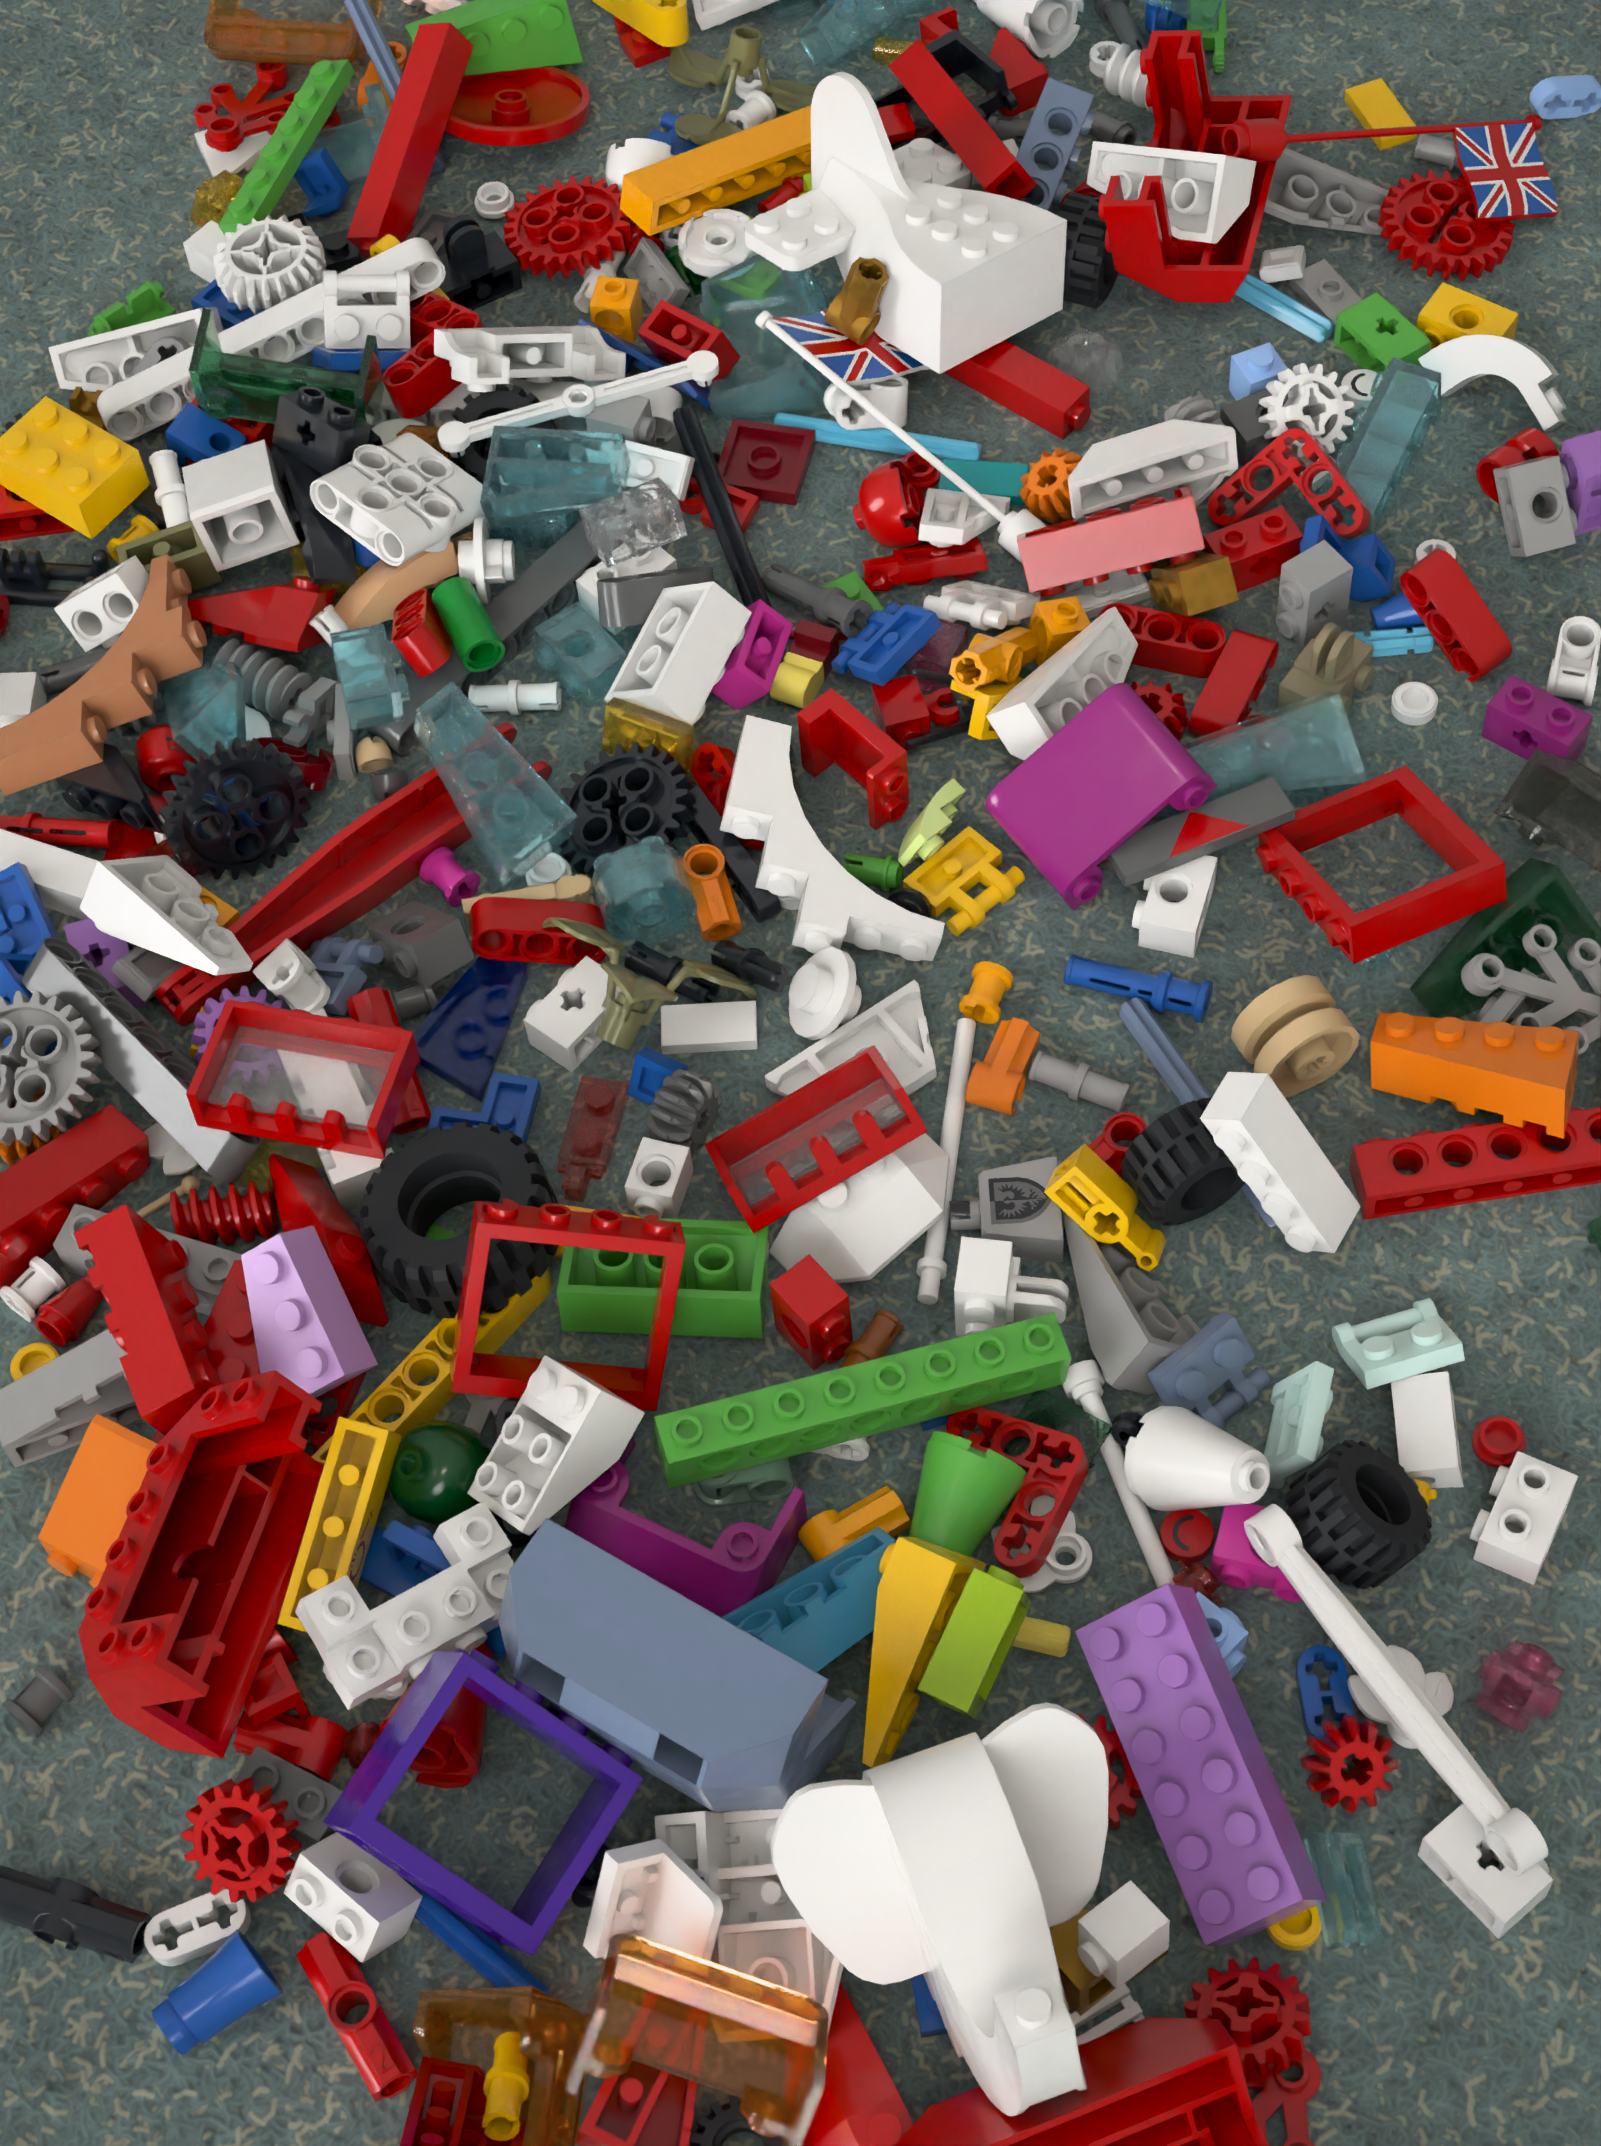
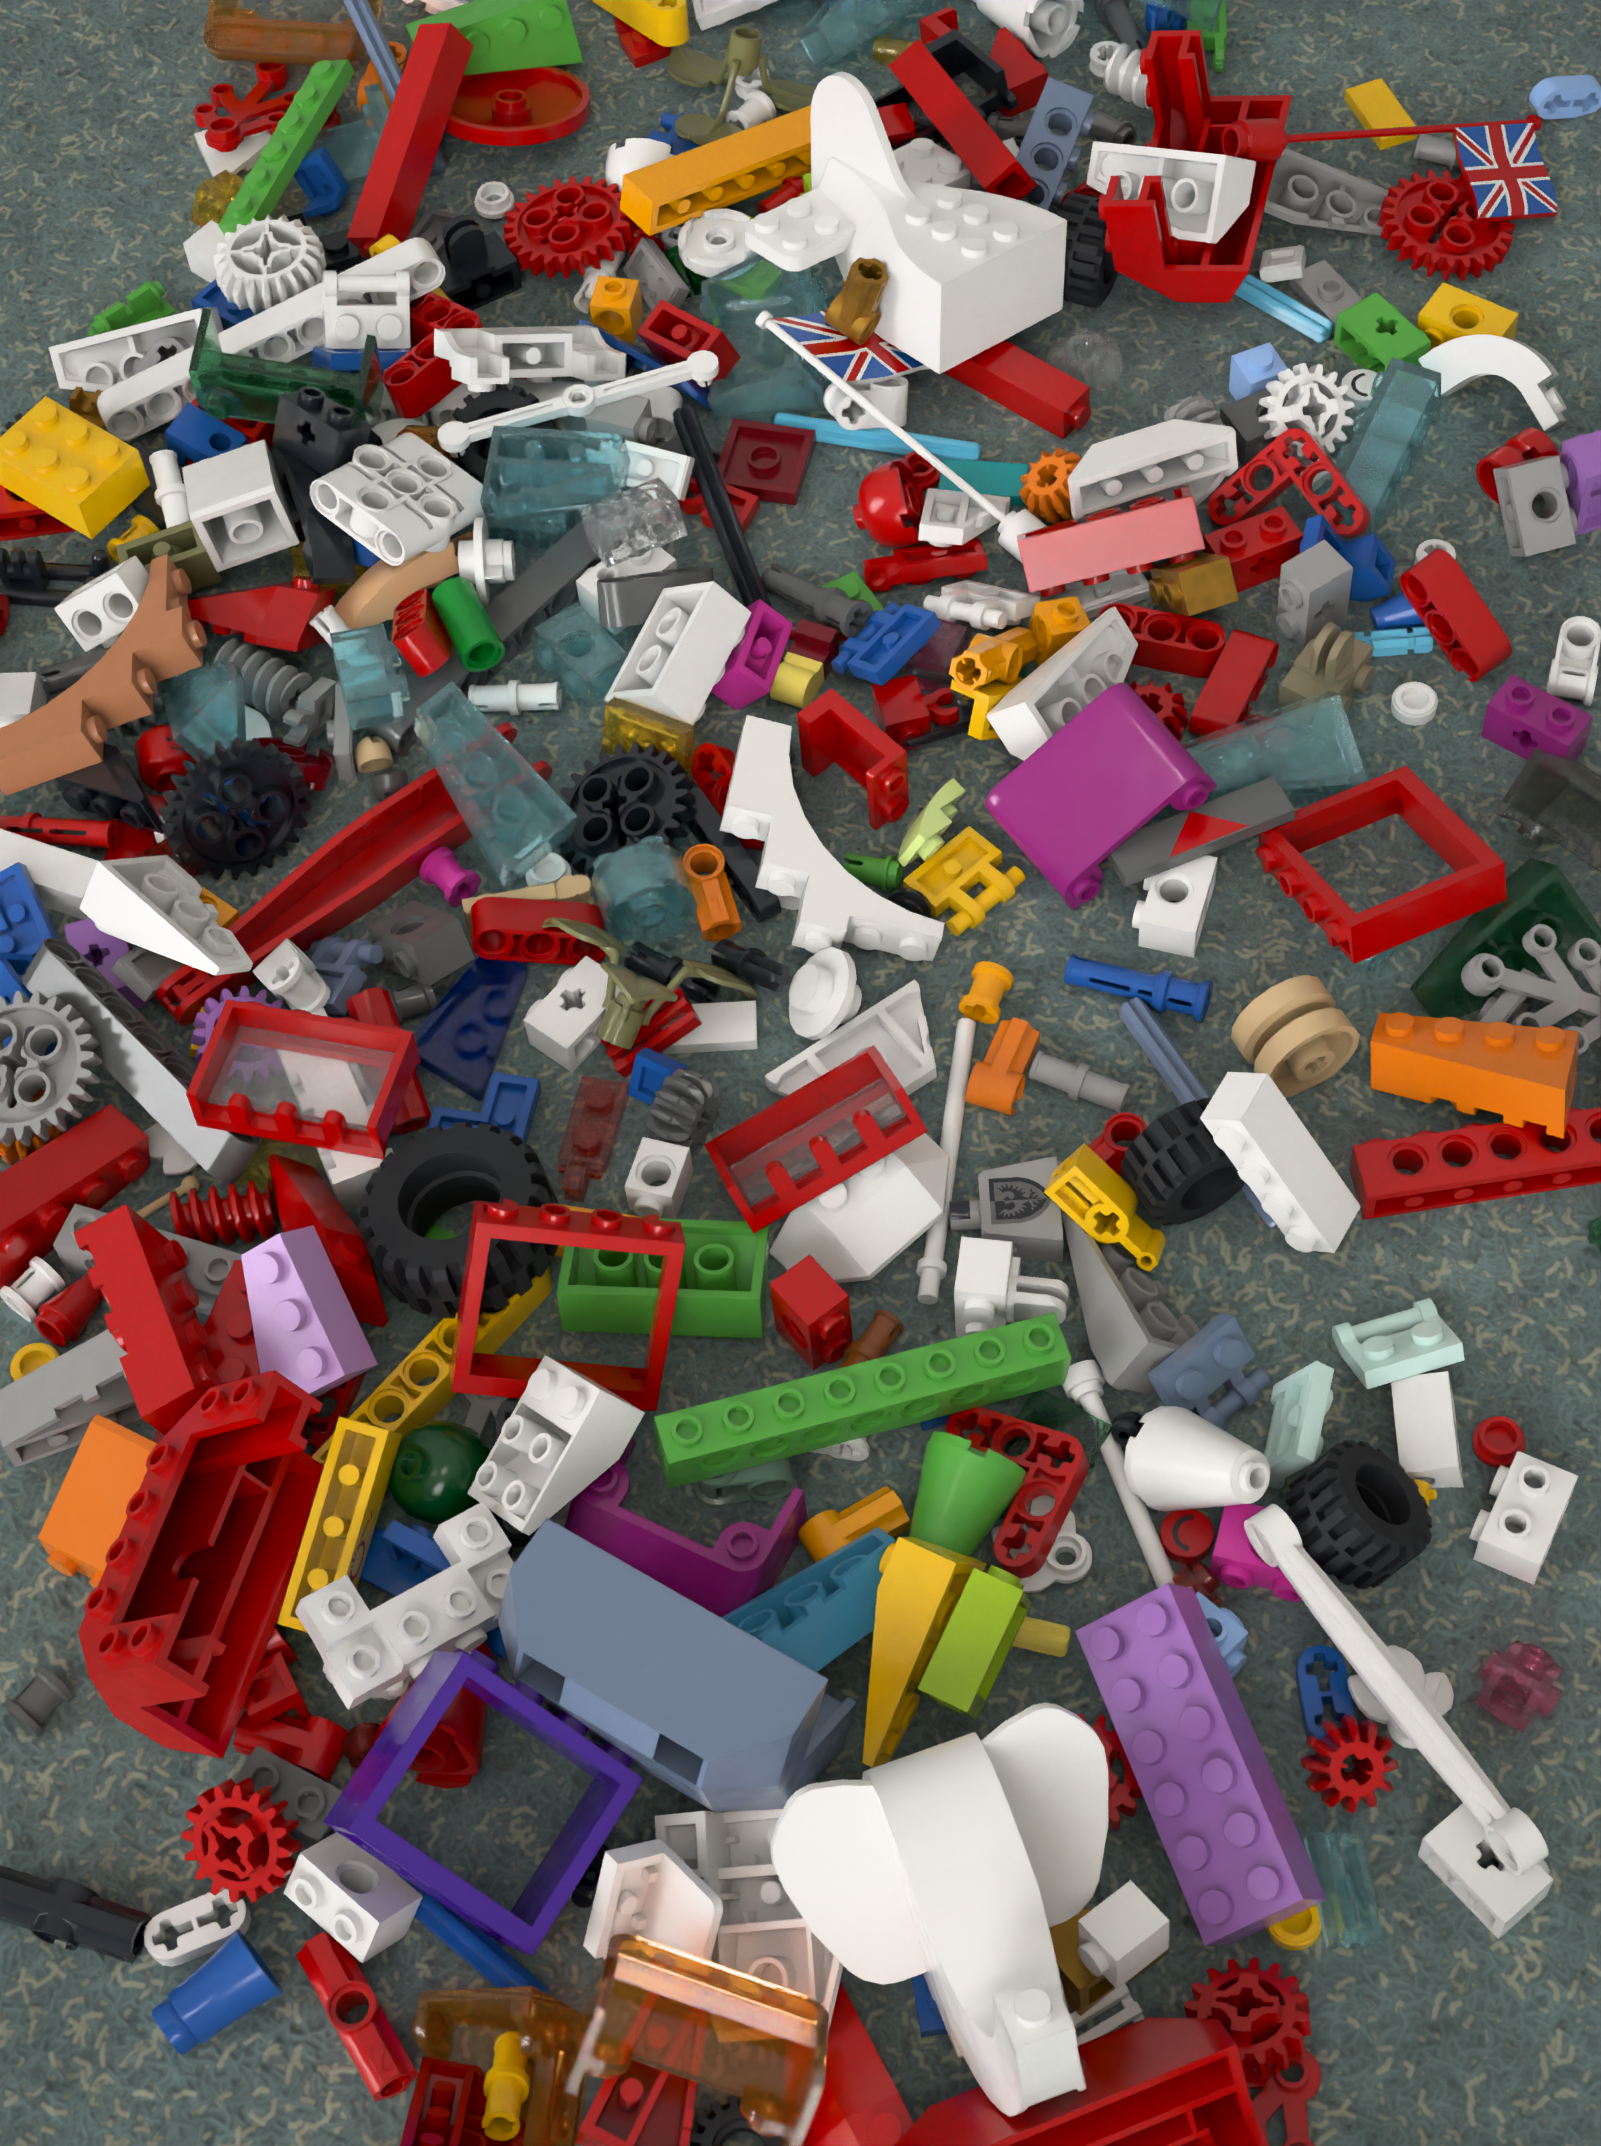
none -> red tile [599,986,702,1078]

